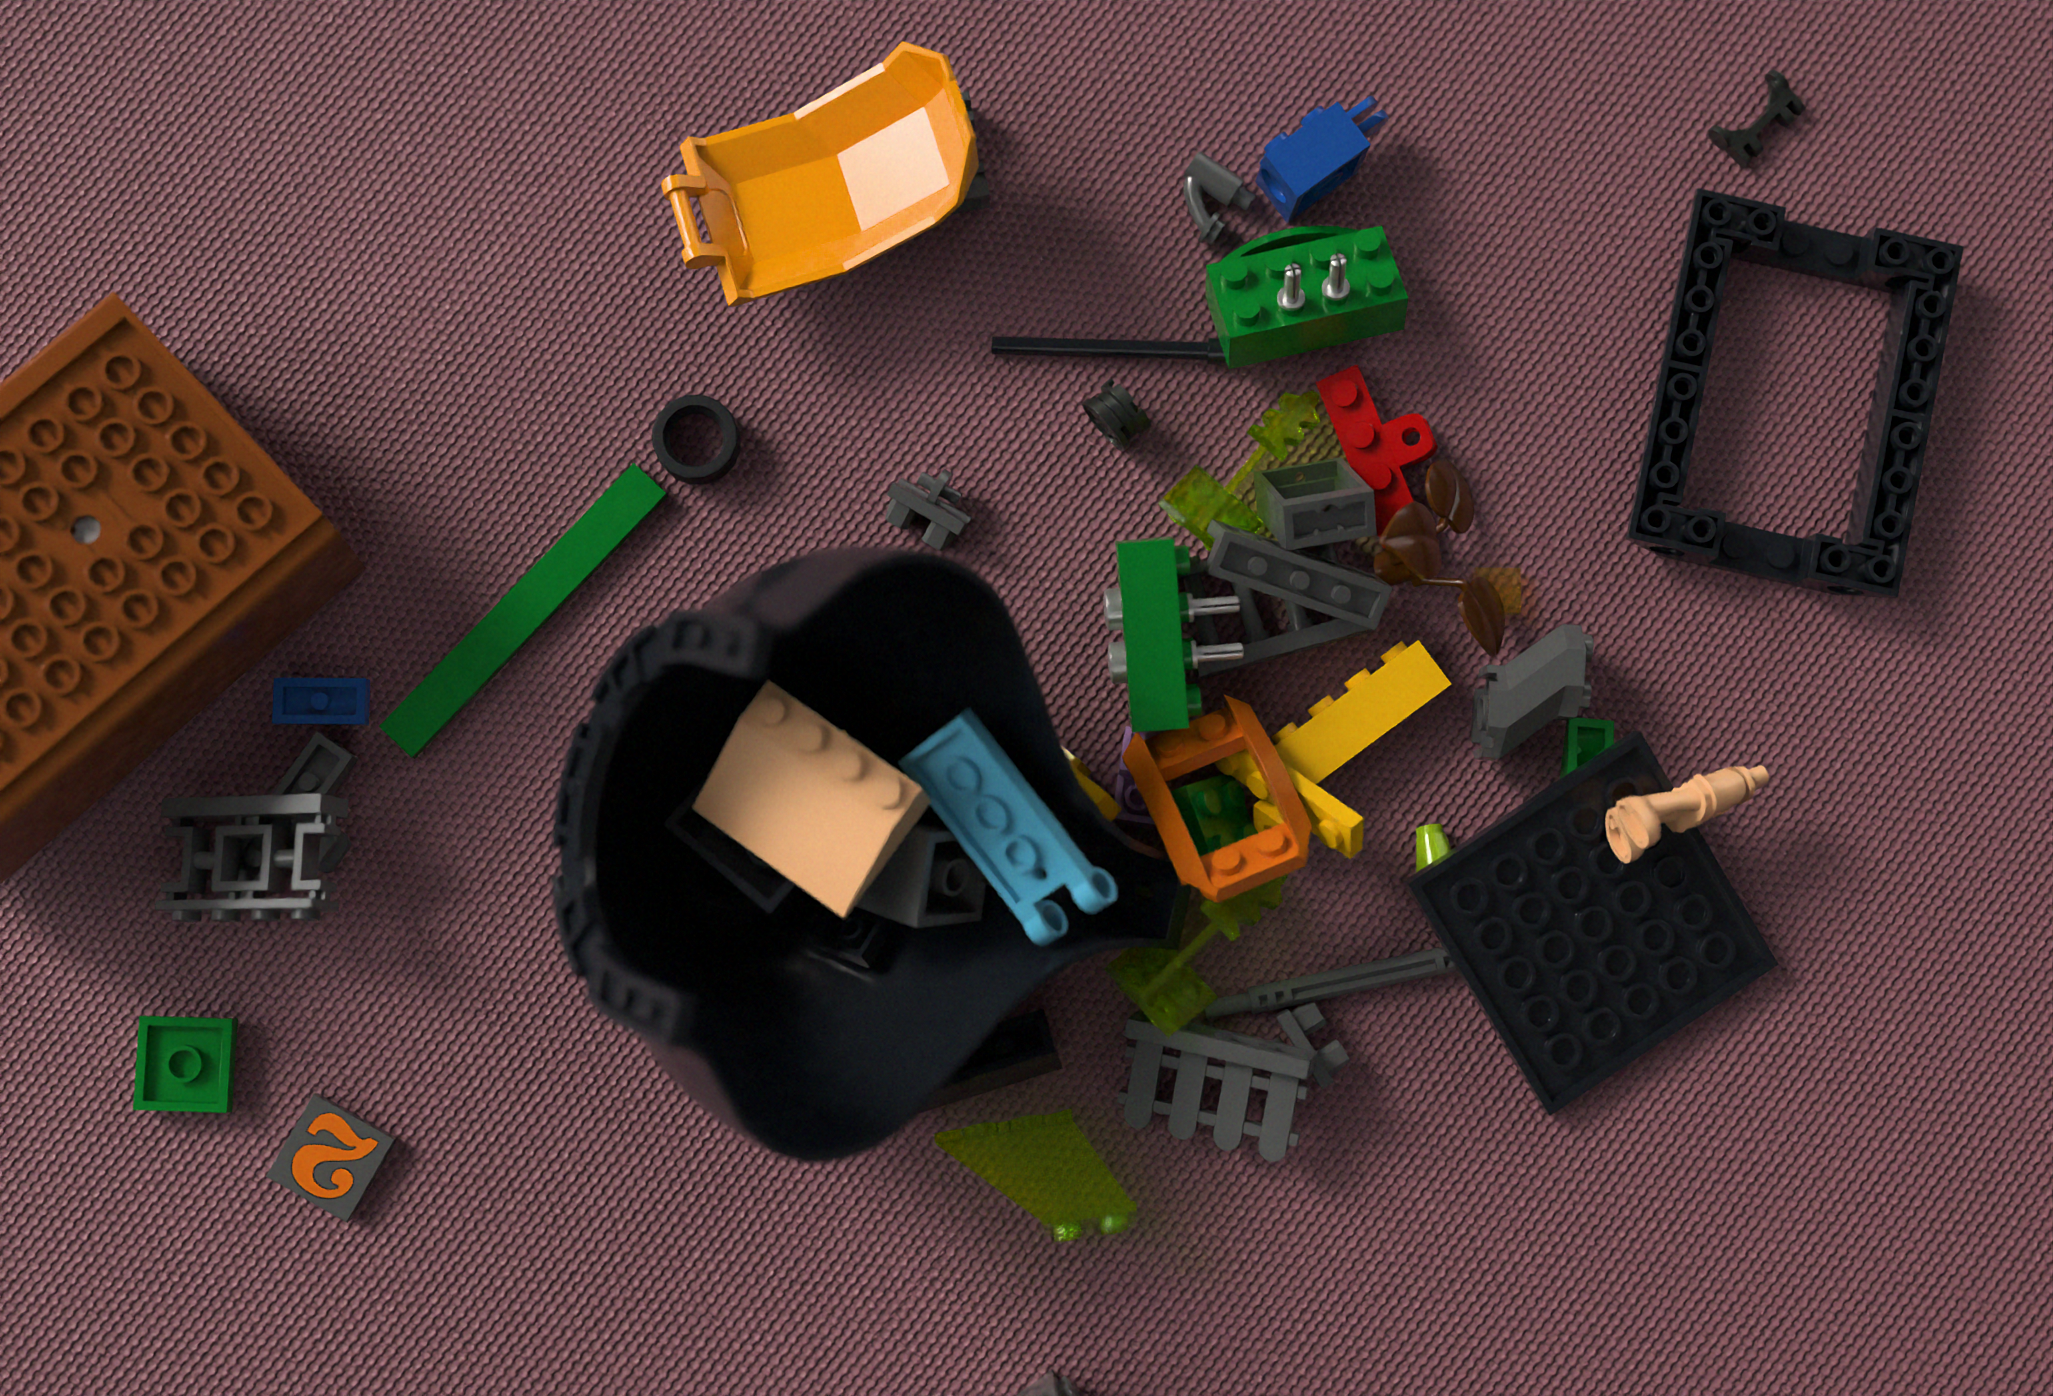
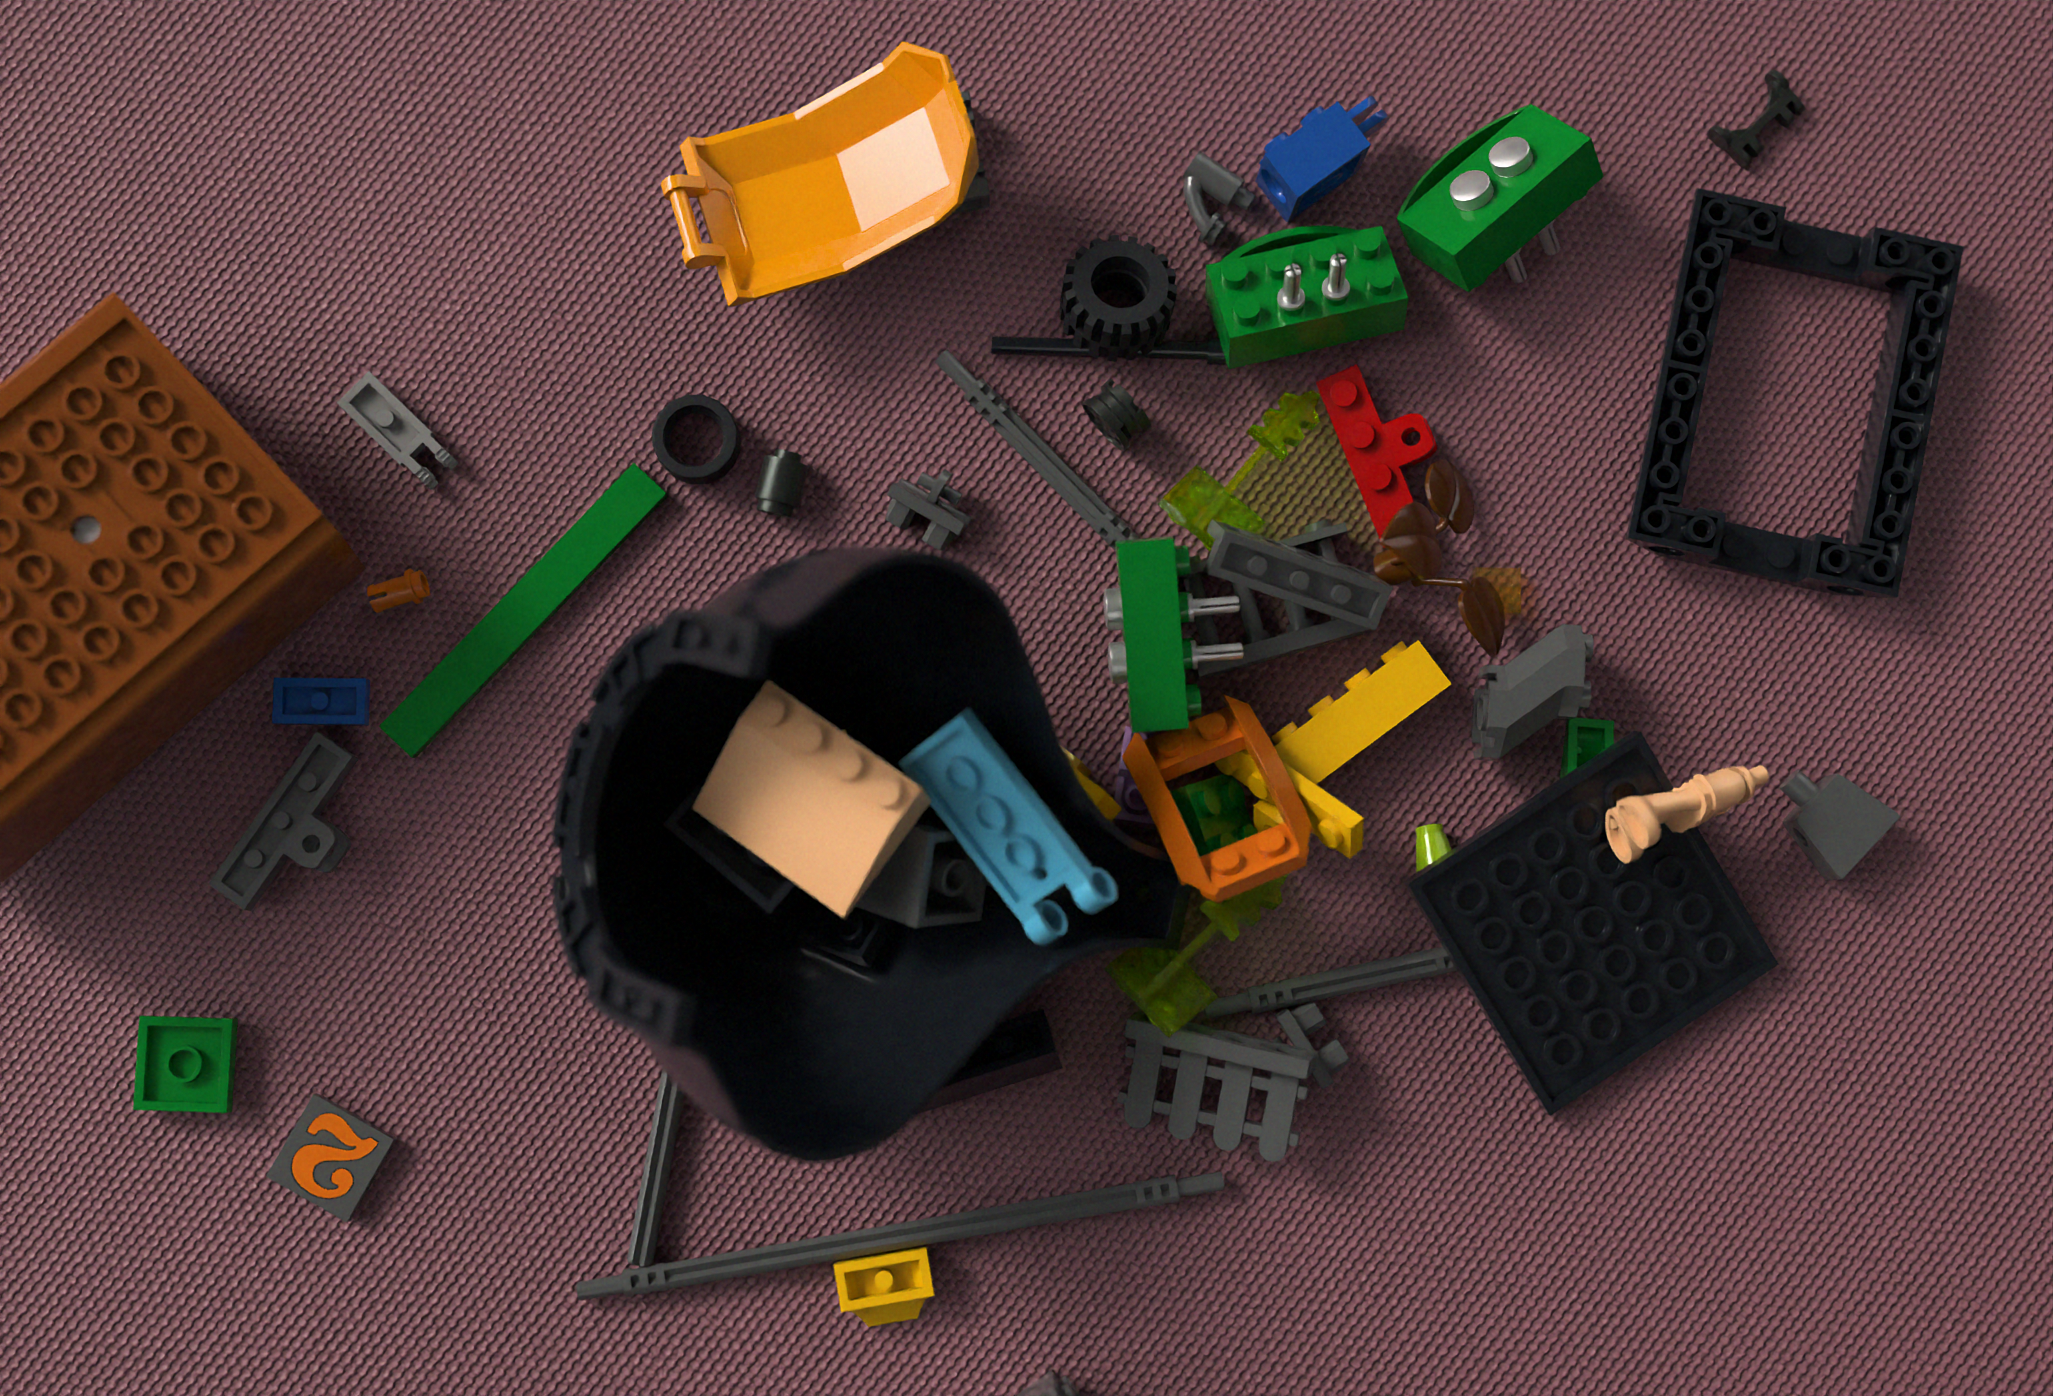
dark grey fence [155,793,349,922] -> none
clear neon green piece [934,1108,1137,1242] -> none
dark grey window [1254,457,1377,551] -> none
none -> light grey hinge [337,371,458,490]
none -> orange pin [367,568,430,613]
none -> dark grey axle [577,1171,1225,1301]
none -> dark grey axle [627,1069,685,1267]
none -> pearl dark grey brick [754,449,809,518]
none -> yellow slope [834,1247,934,1327]
none -> dark grey axle [935,350,1140,552]
none -> black tyre [1059,235,1177,362]
none -> green piece [1396,104,1604,293]
none -> dark grey torso [1779,769,1901,881]

